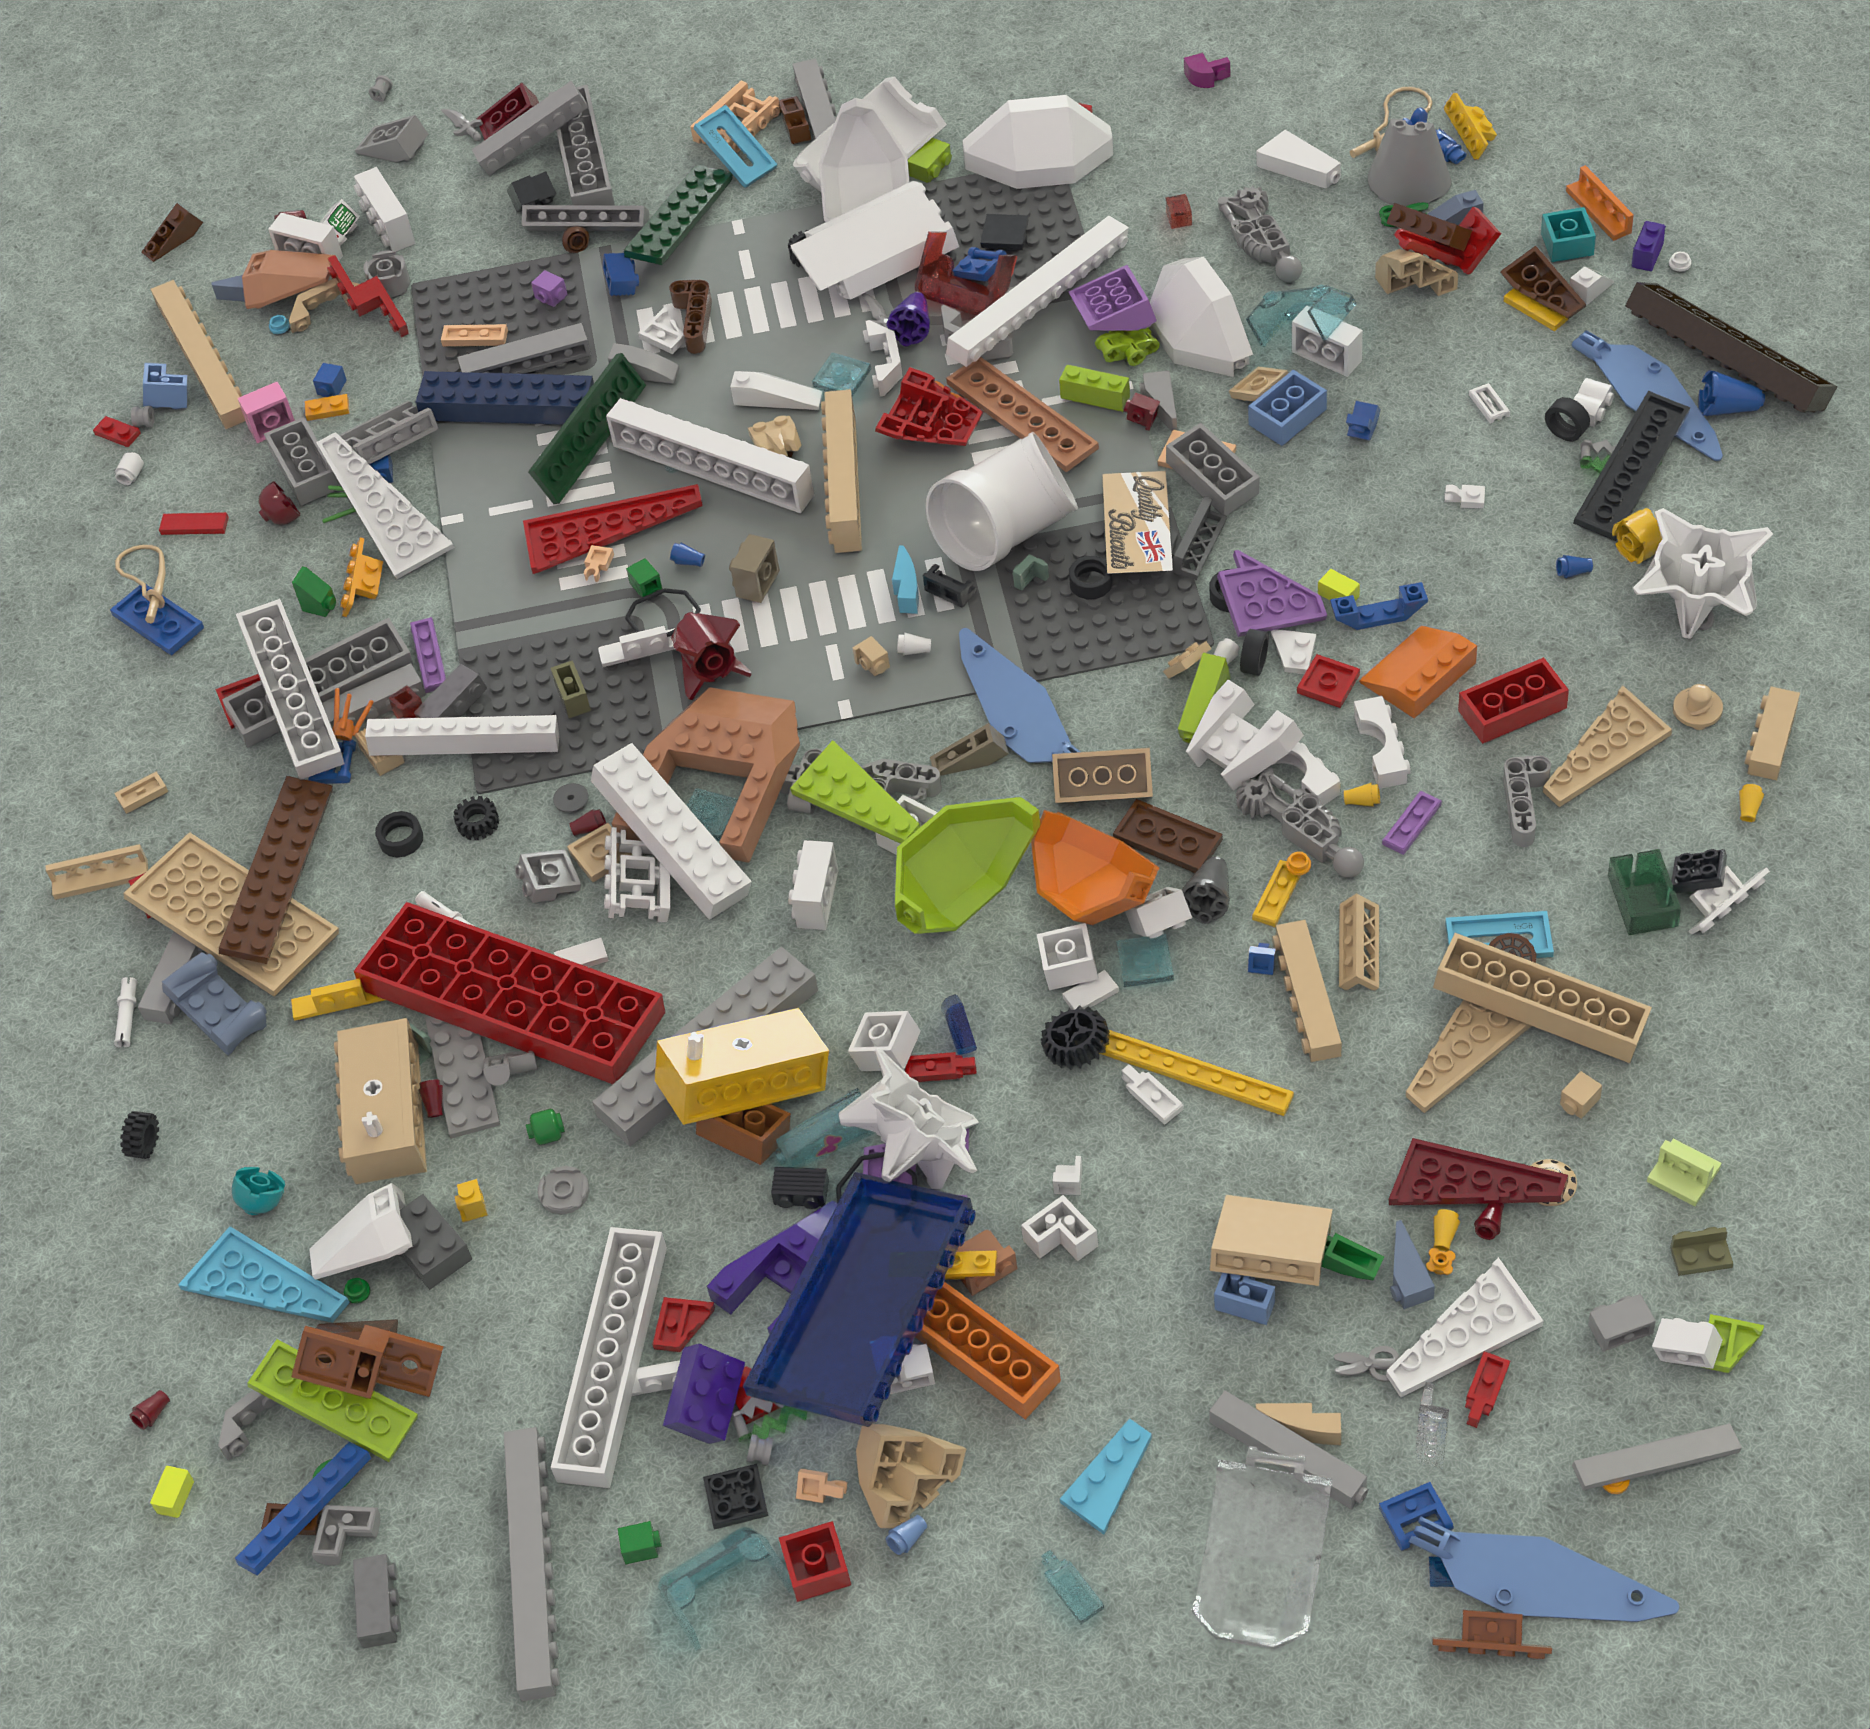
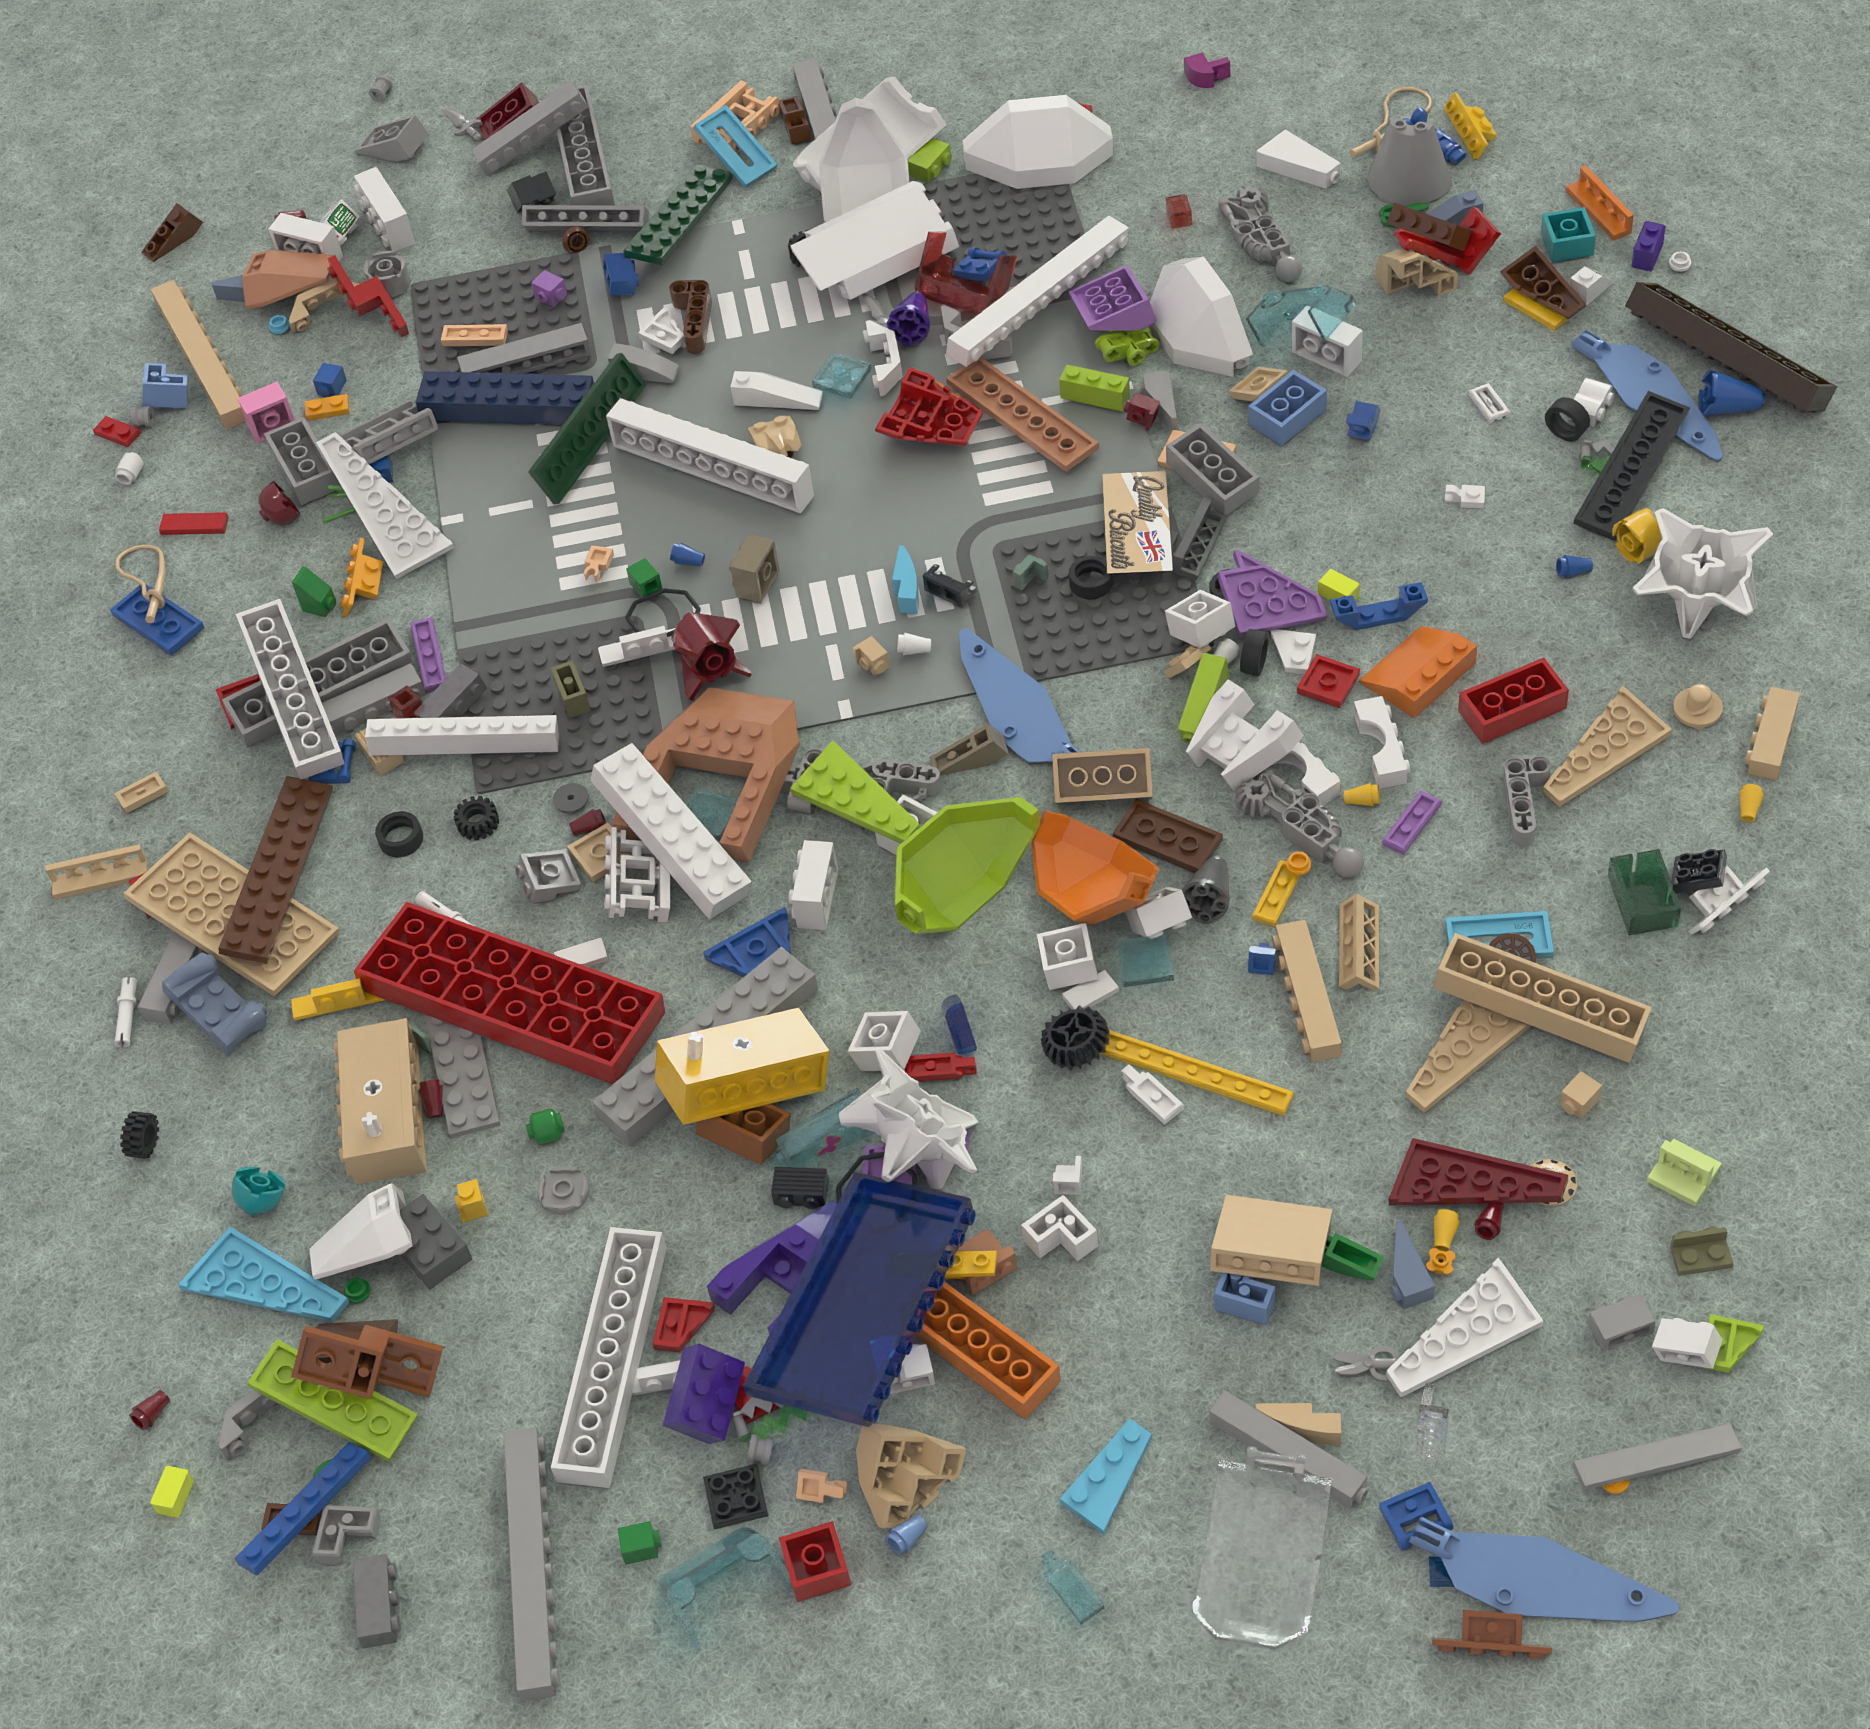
orange plant [332,688,374,741] -> none
light grey brick [483,1050,538,1086] -> none
red wing [523,484,703,574] -> none
tan brick [821,389,862,553] -> none
white cylinder [926,432,1078,571] -> none
black tile [980,214,1029,251] -> none
red hinge [1465,1351,1511,1428] -> none
none -> blue wing [703,907,791,977]
none -> white brick [1165,590,1236,648]

